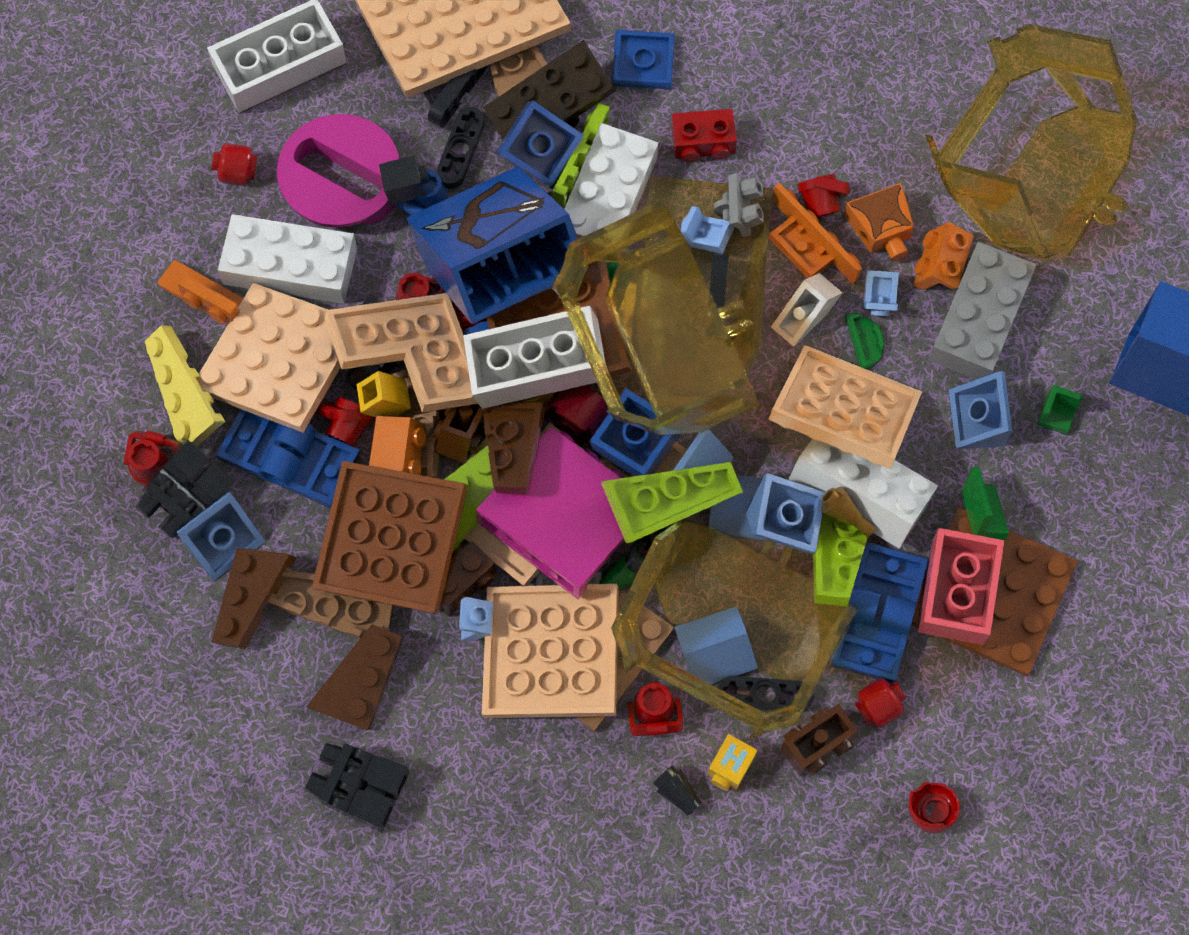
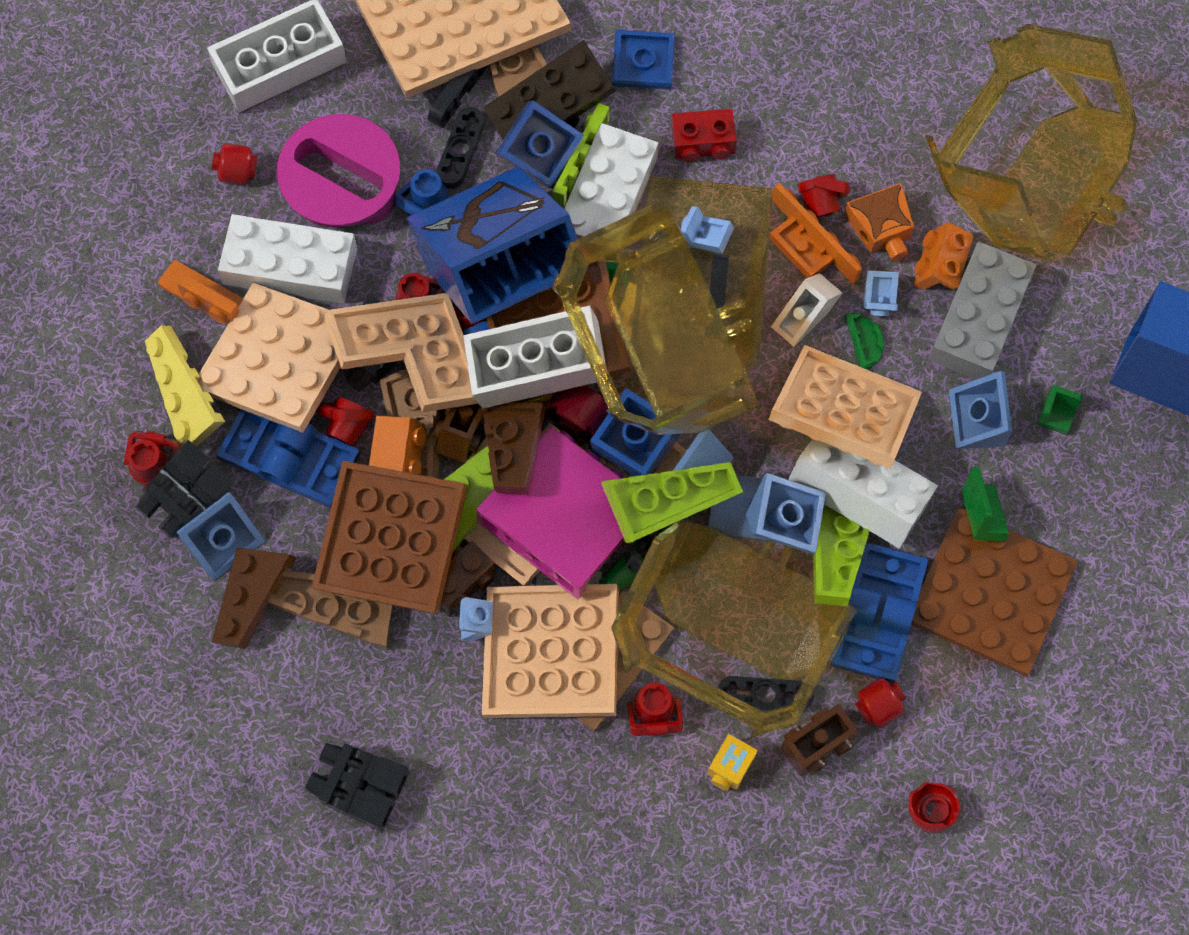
reddish brown wing [306,624,404,730] -> none
yellow brick [356,371,411,417] -> none
black brick [379,155,430,205] -> none
black cone [653,765,702,816] -> none
medium blue slope [675,606,758,690] -> none
light grey hips [713,173,764,237] -> none
pearl gold cone [821,486,875,537] -> none
coral brick [918,528,1004,645] -> none

